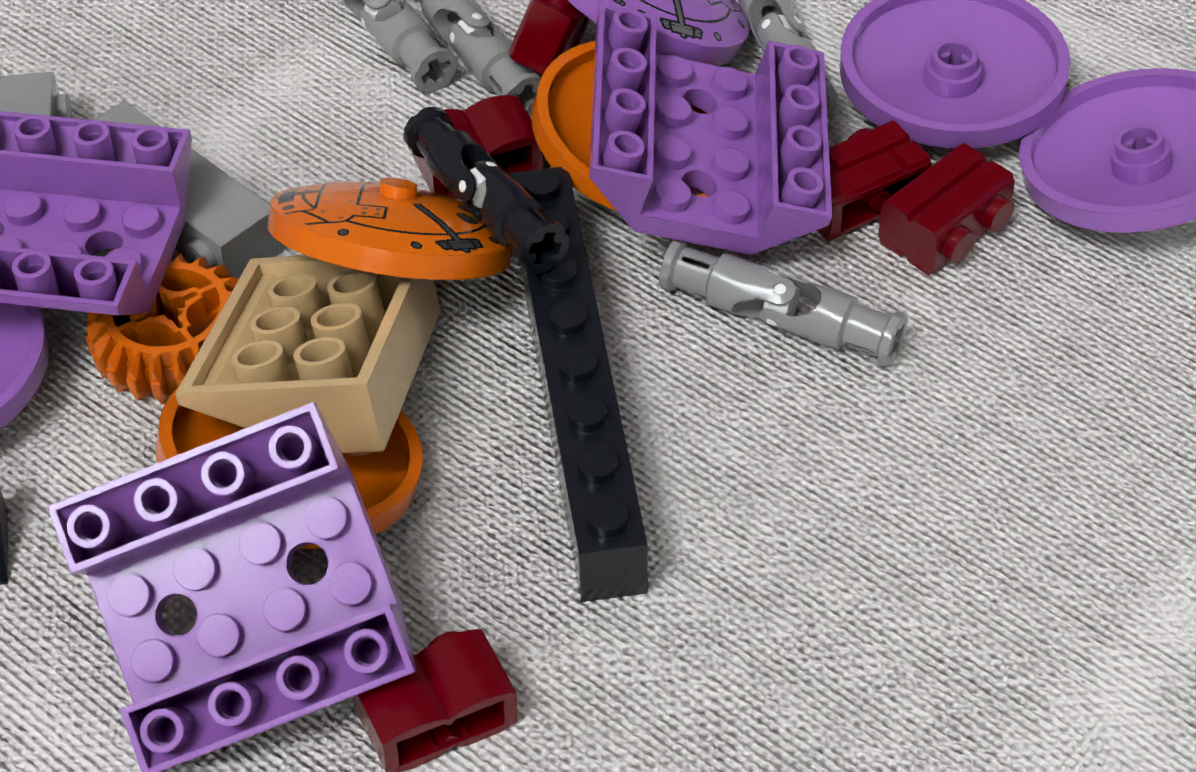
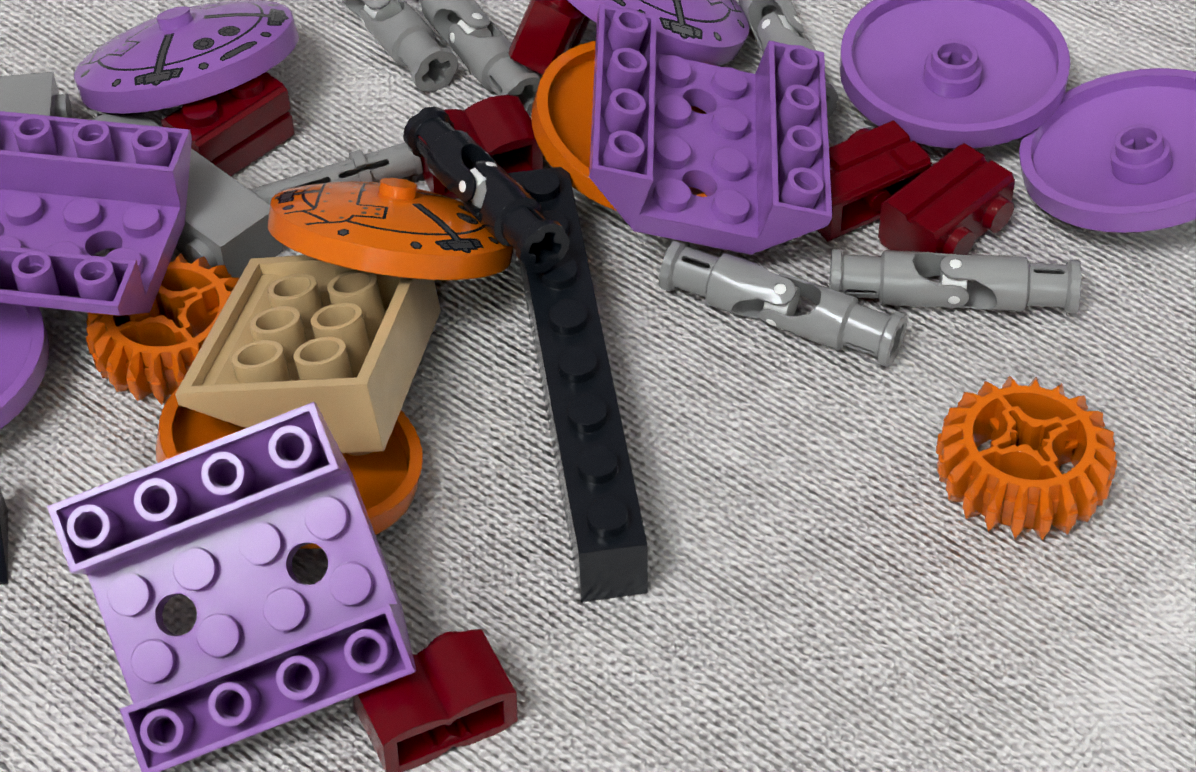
none -> medium lavender dish [74,0,299,114]
none -> dark red brick [161,72,295,176]
none -> light grey pin [247,142,423,204]
none -> light grey piece [829,249,1082,313]
none -> orange gear [936,376,1117,540]

